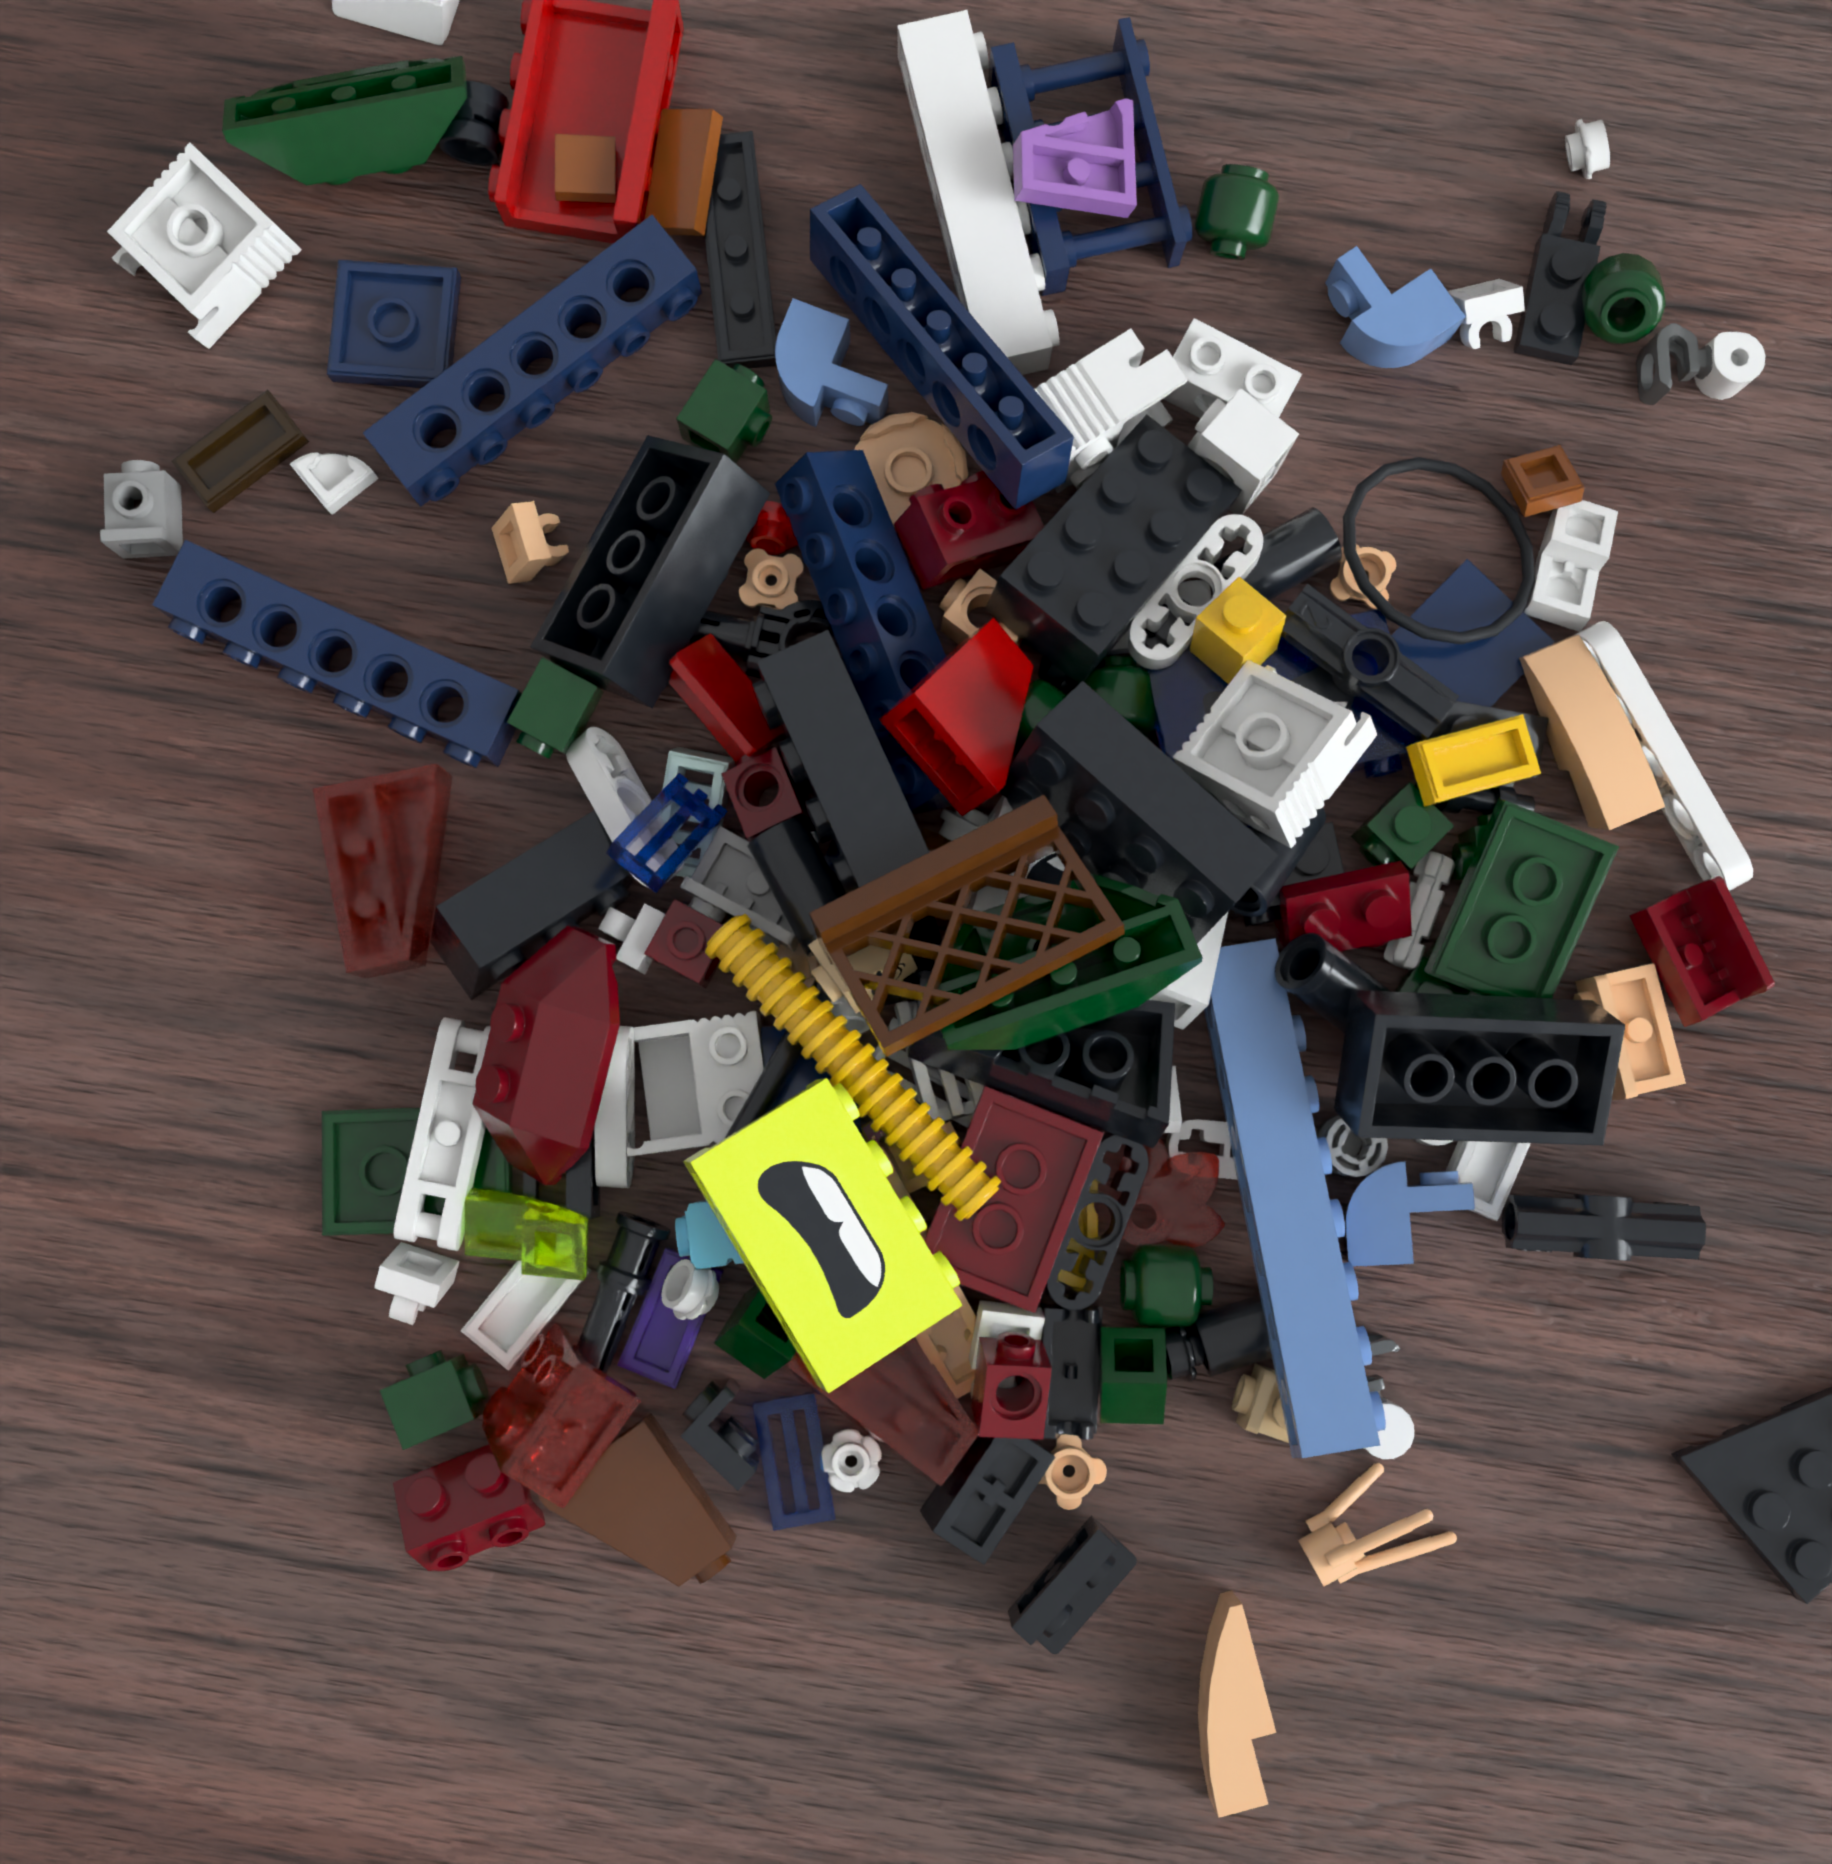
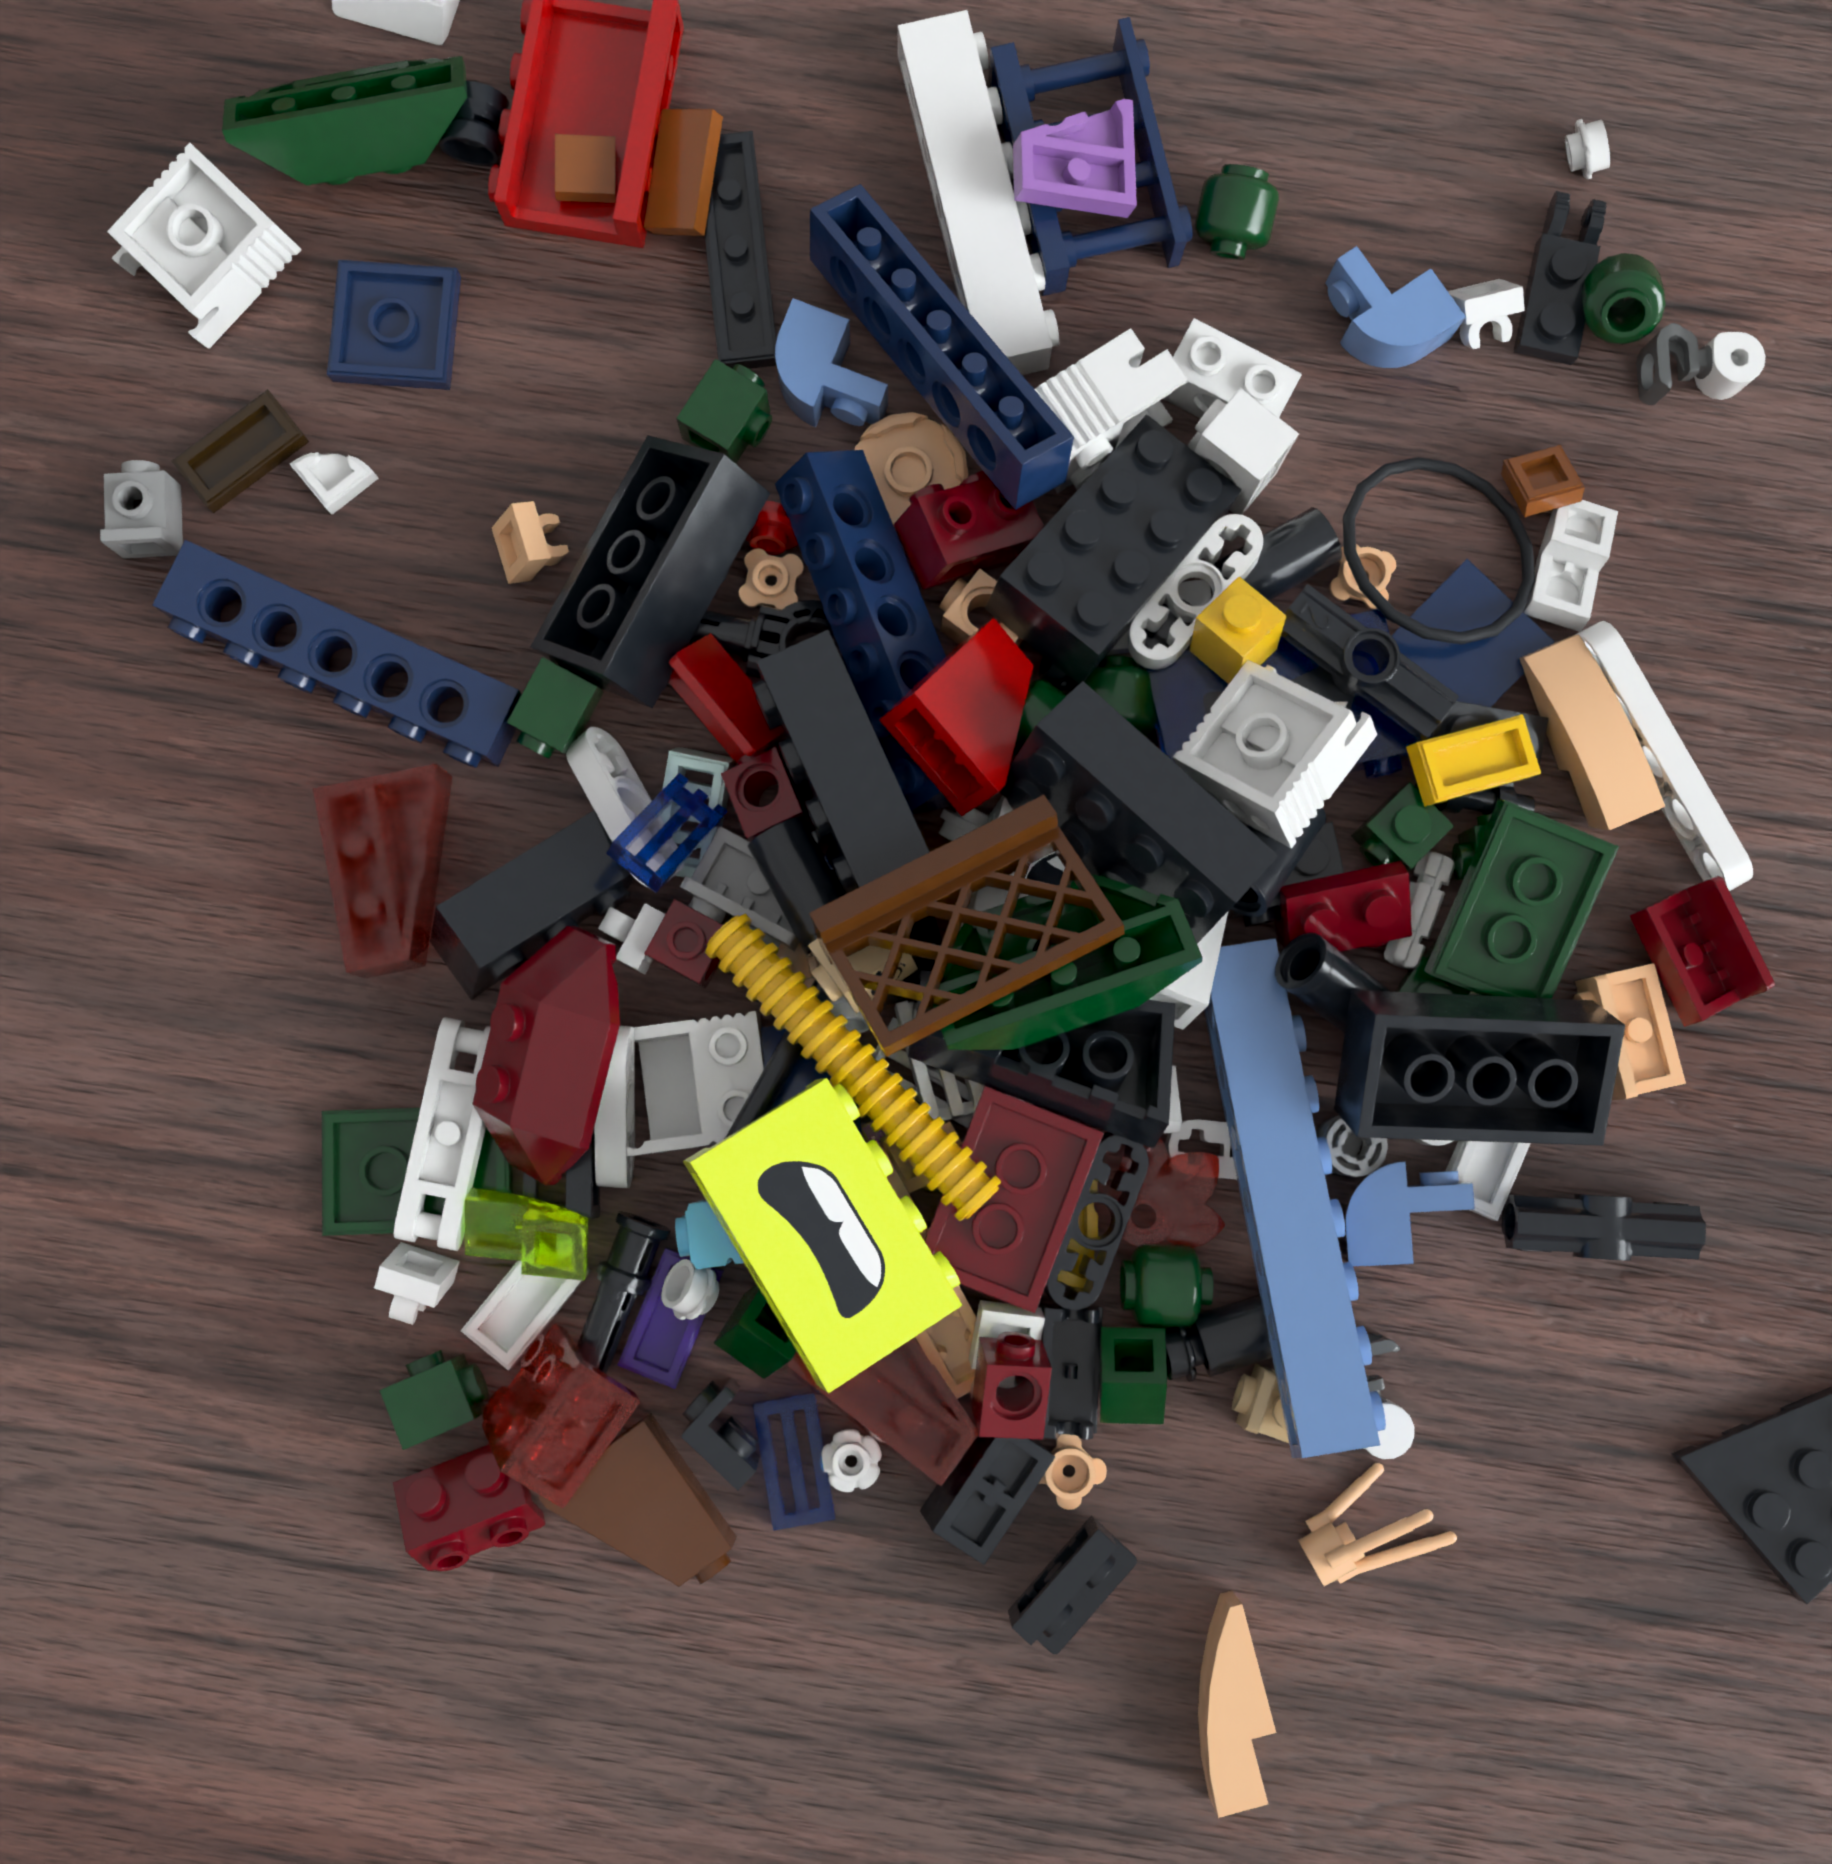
dark blue brick [363,215,702,507] -> none

